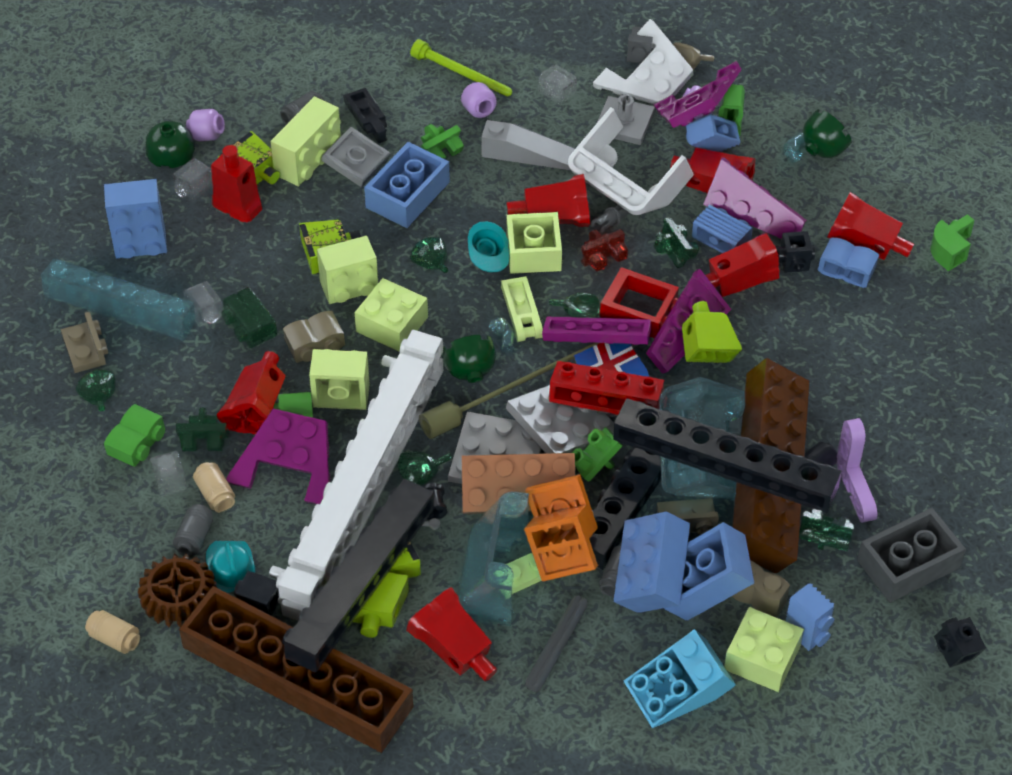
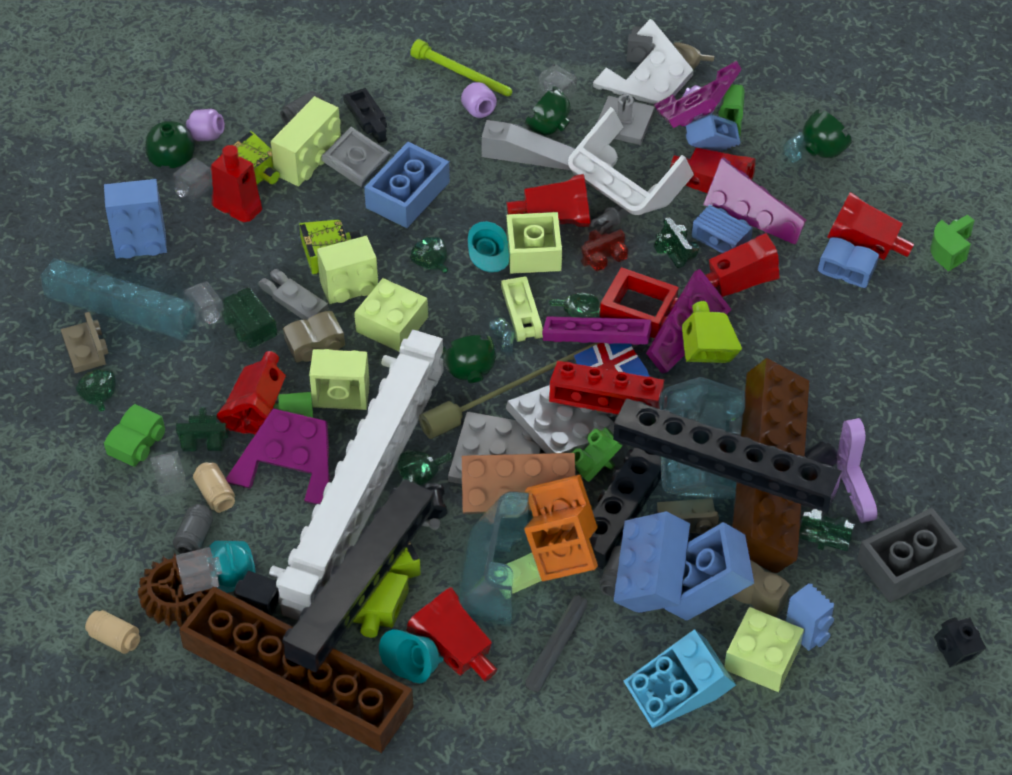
bright green hips [421,124,464,159] -> none
black brick [777,231,815,273] -> none
none -> clear brick [176,547,222,595]
none -> light grey hinge [259,269,328,320]
none -> teal piece [379,629,444,684]
none -> dark green cylinder [524,86,571,135]

